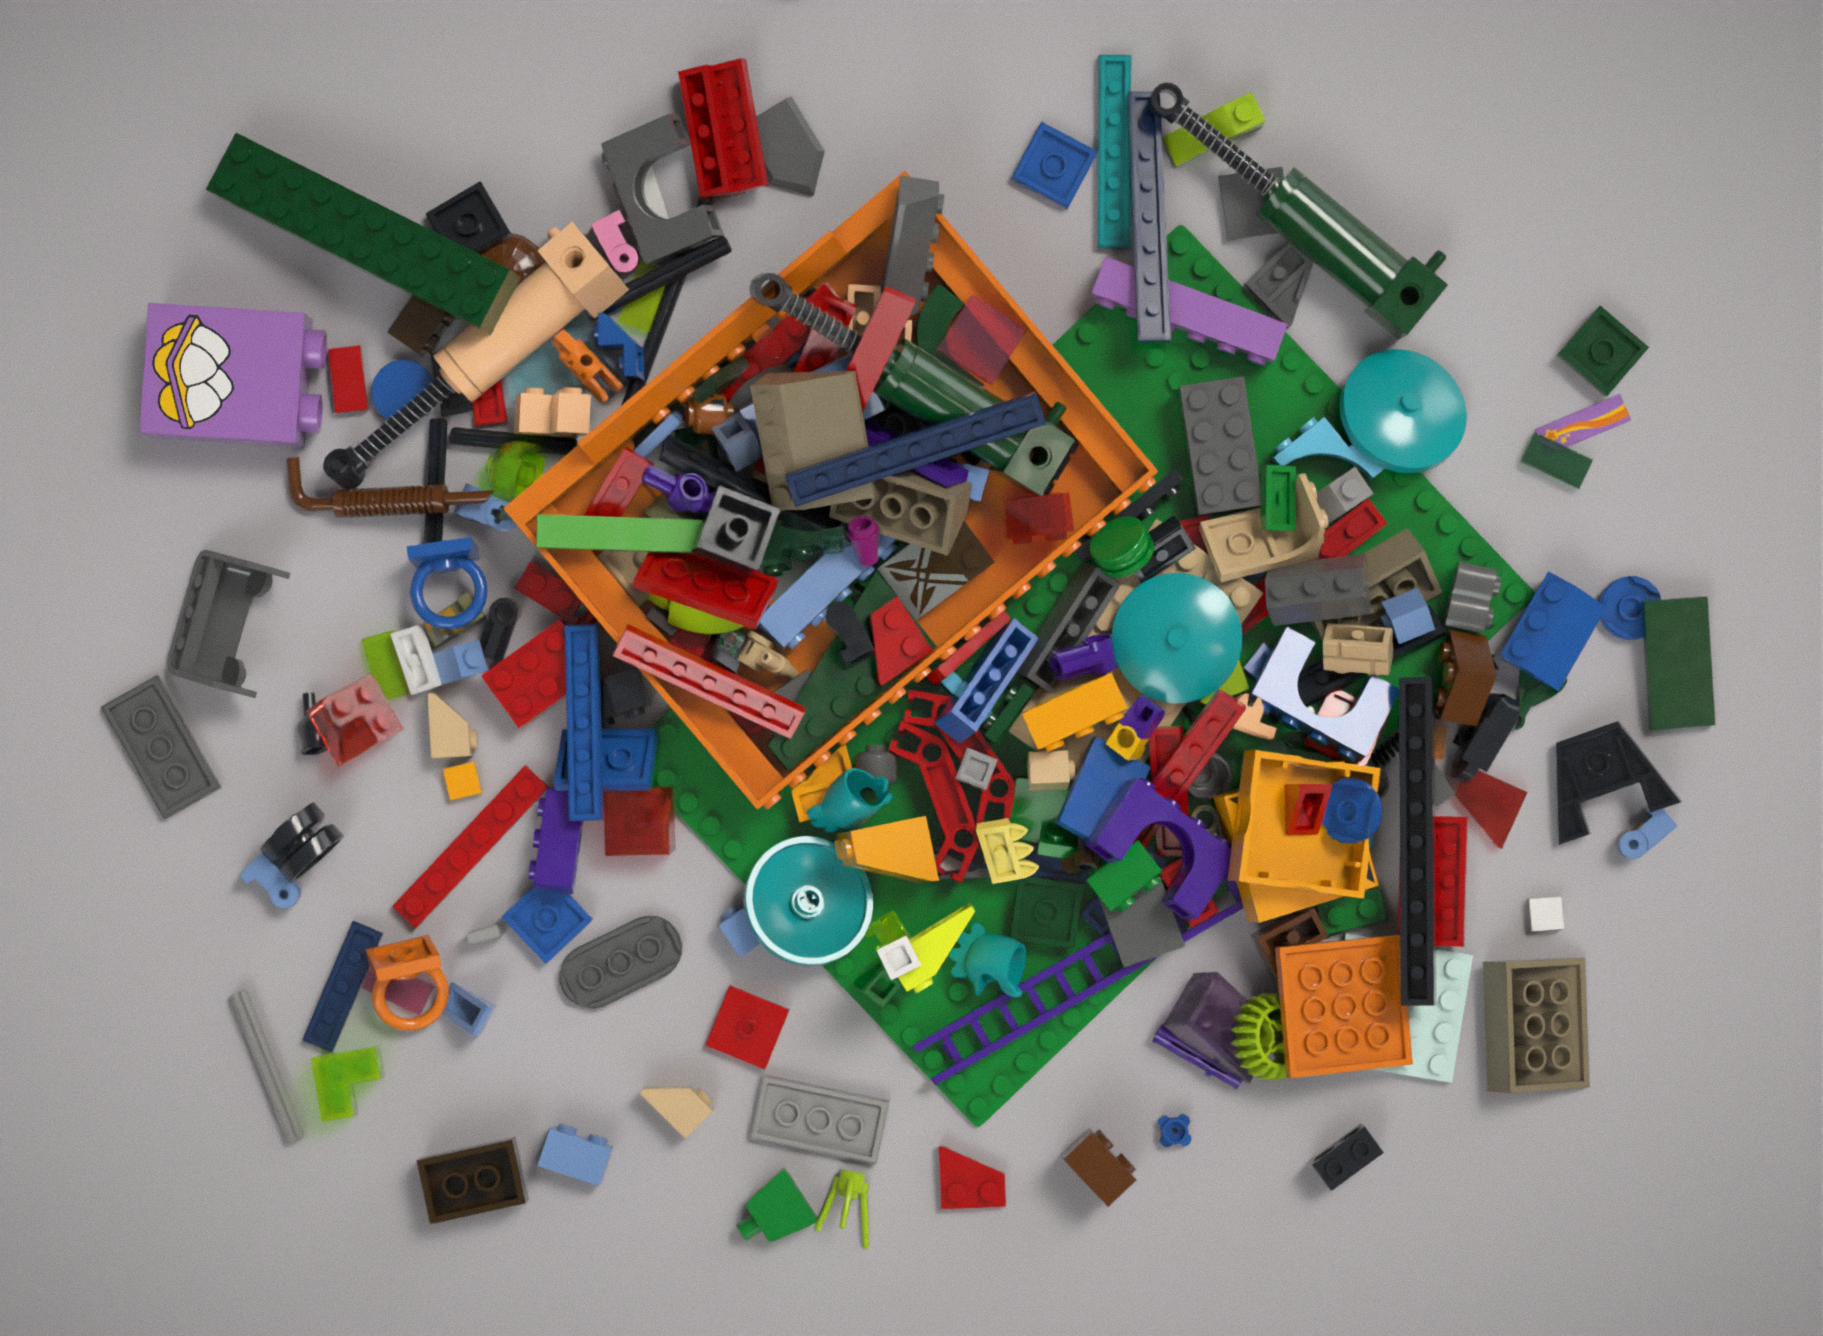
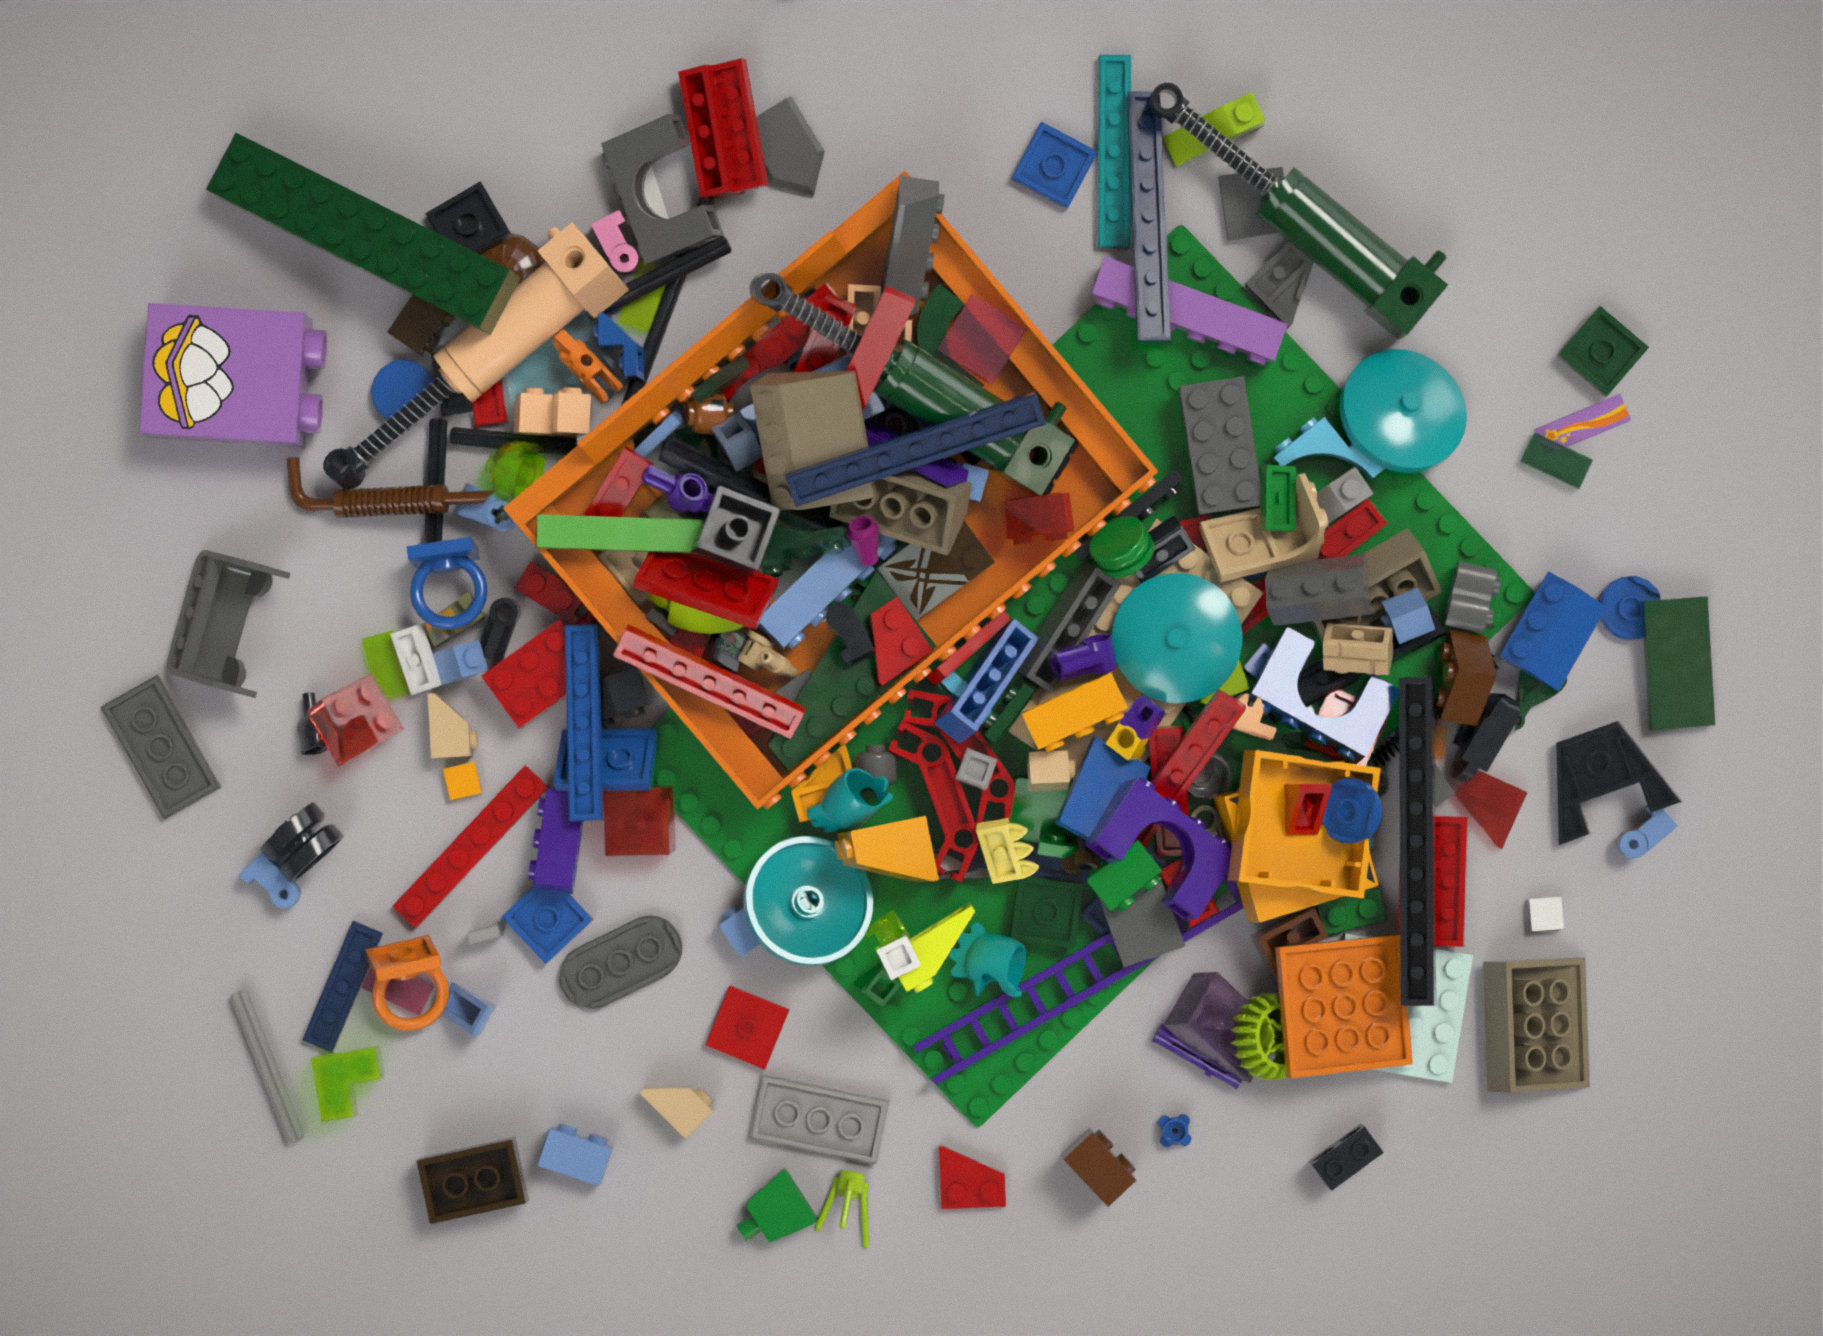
red tile [328,345,369,414] -> none

